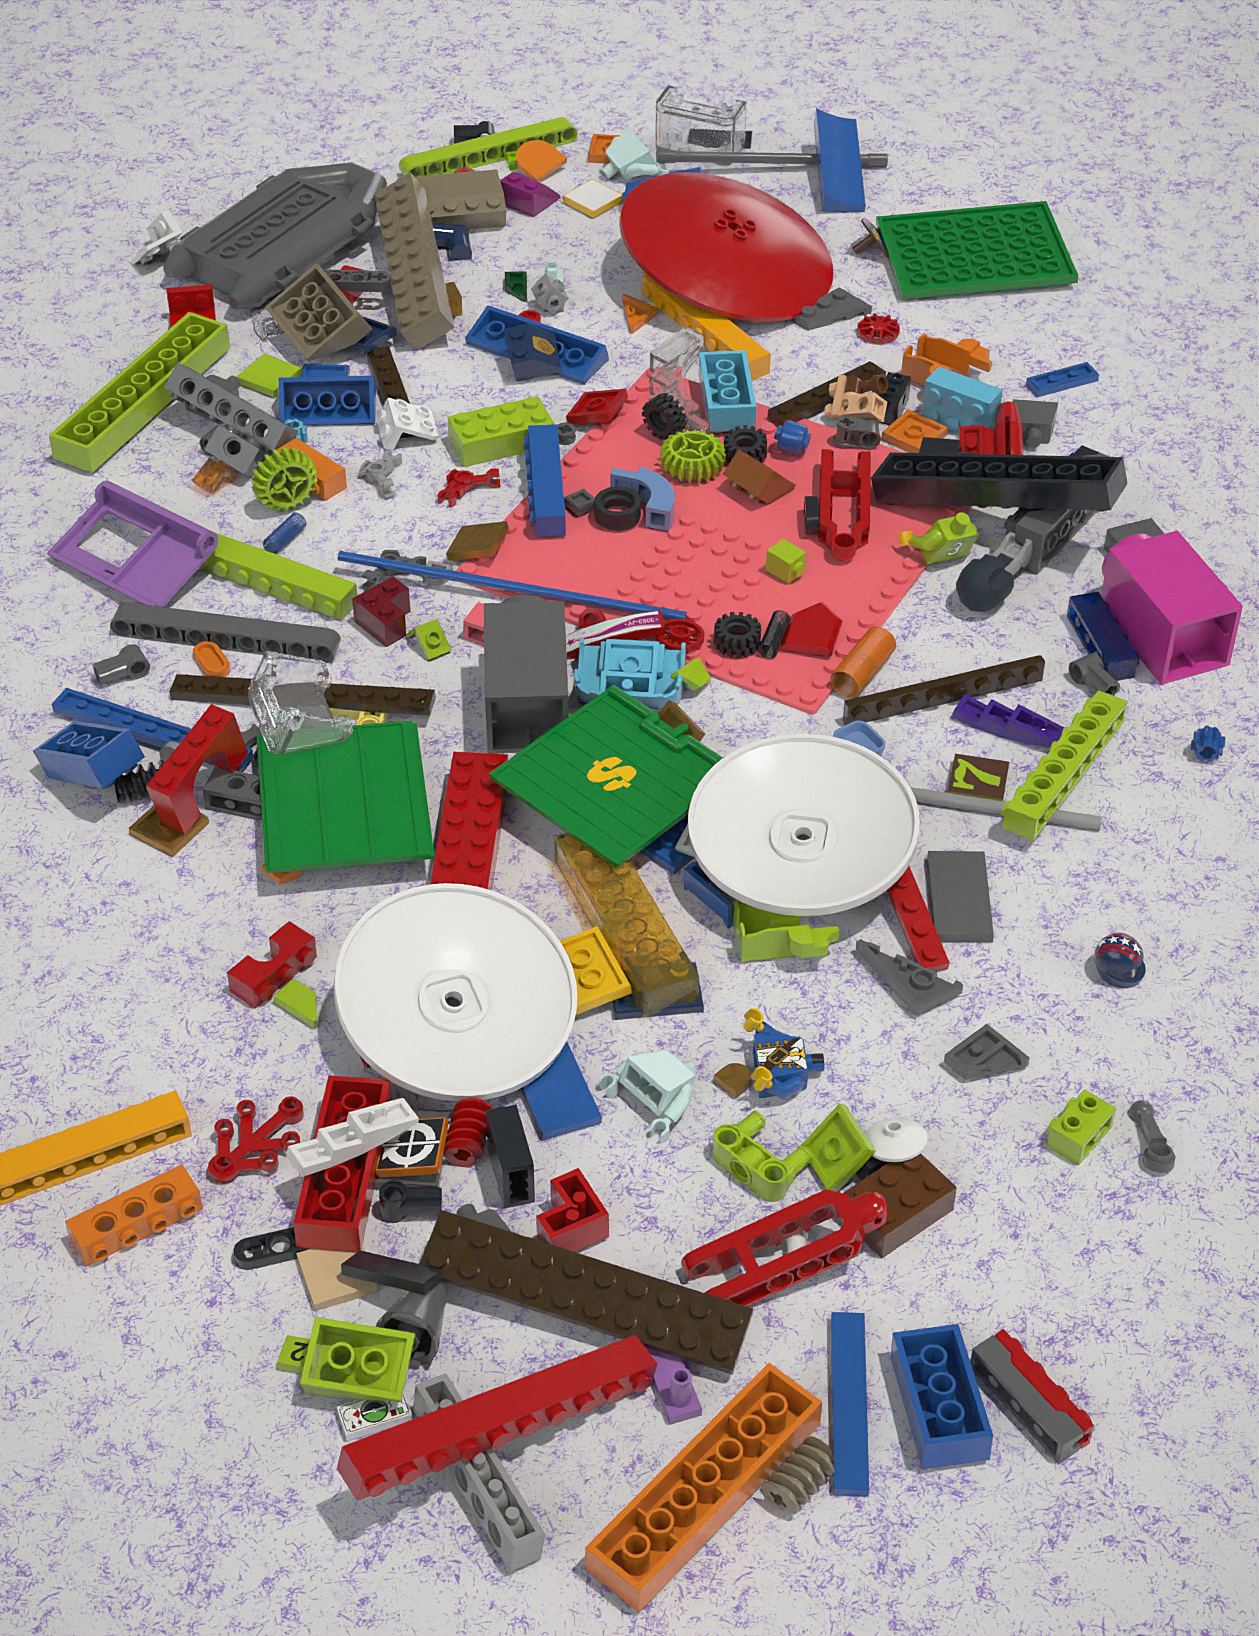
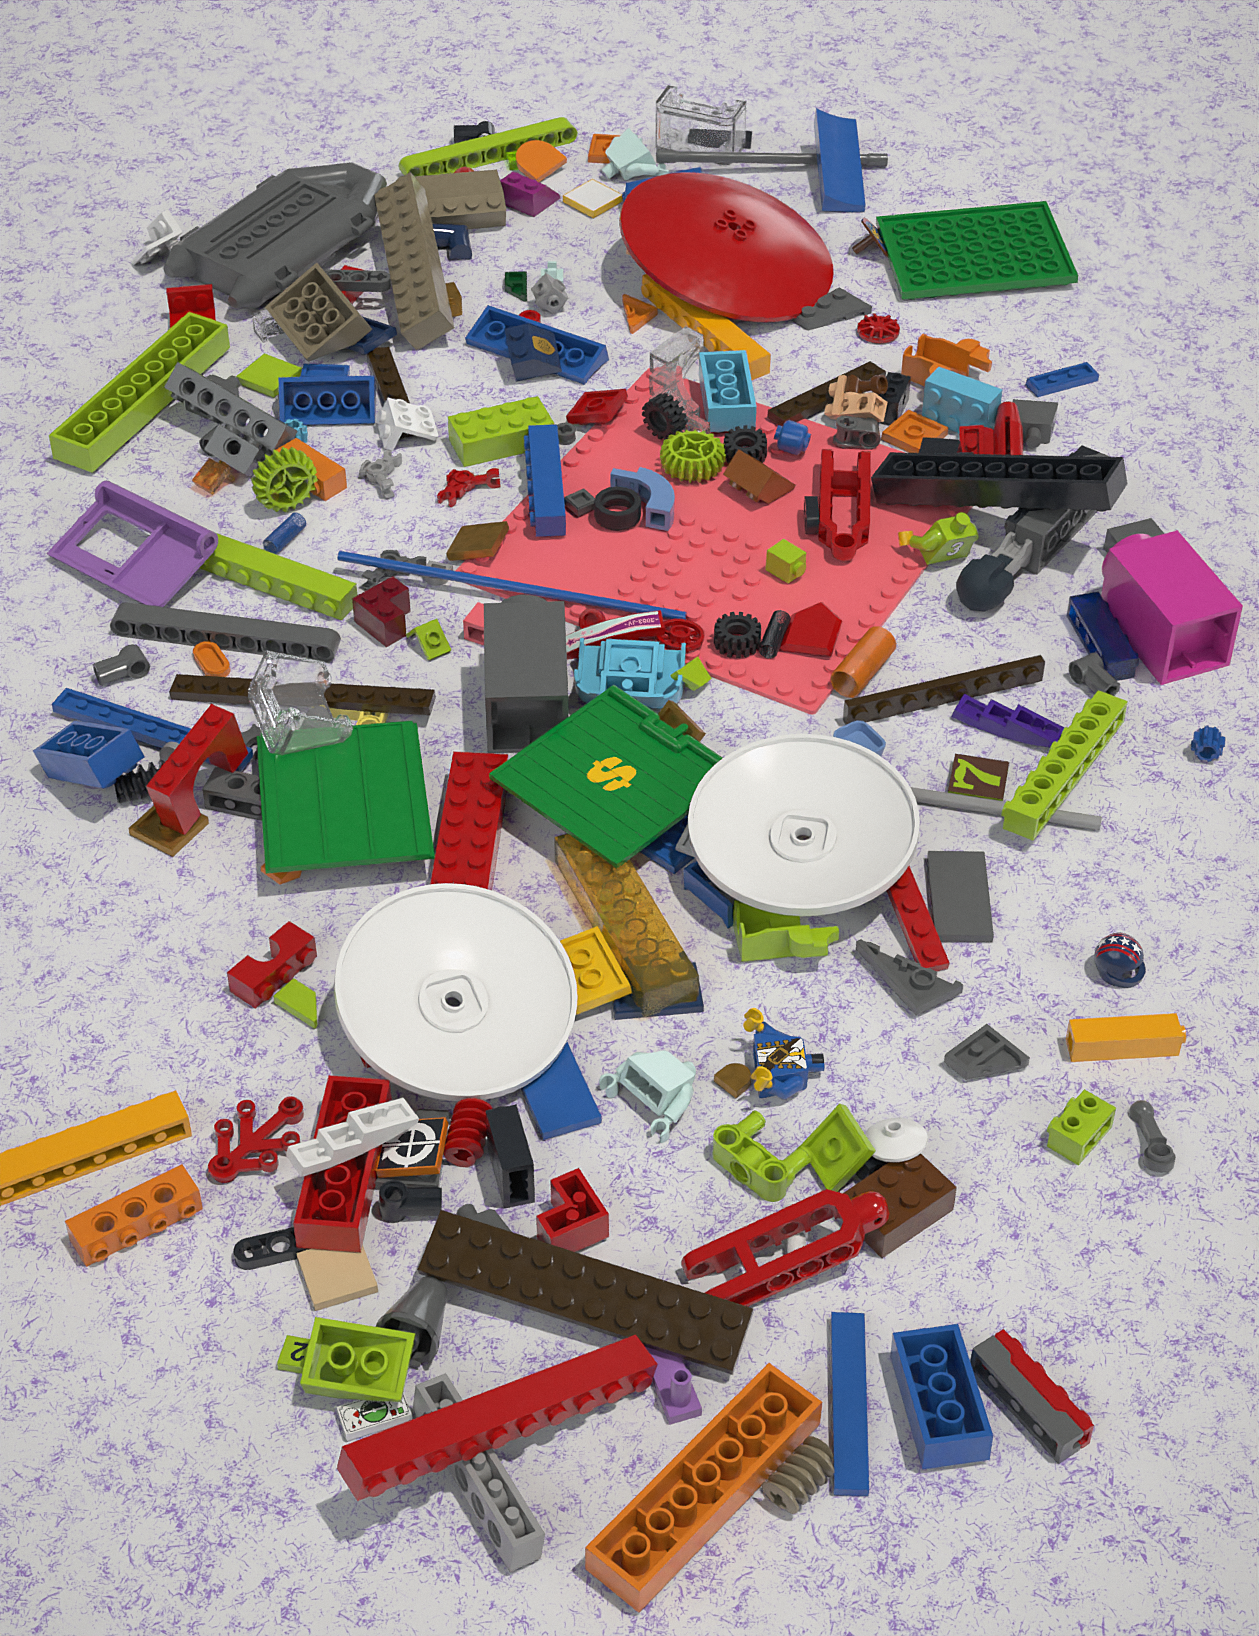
black tile [341,1250,442,1295] -> none
none -> light orange brick [1066,1013,1186,1062]

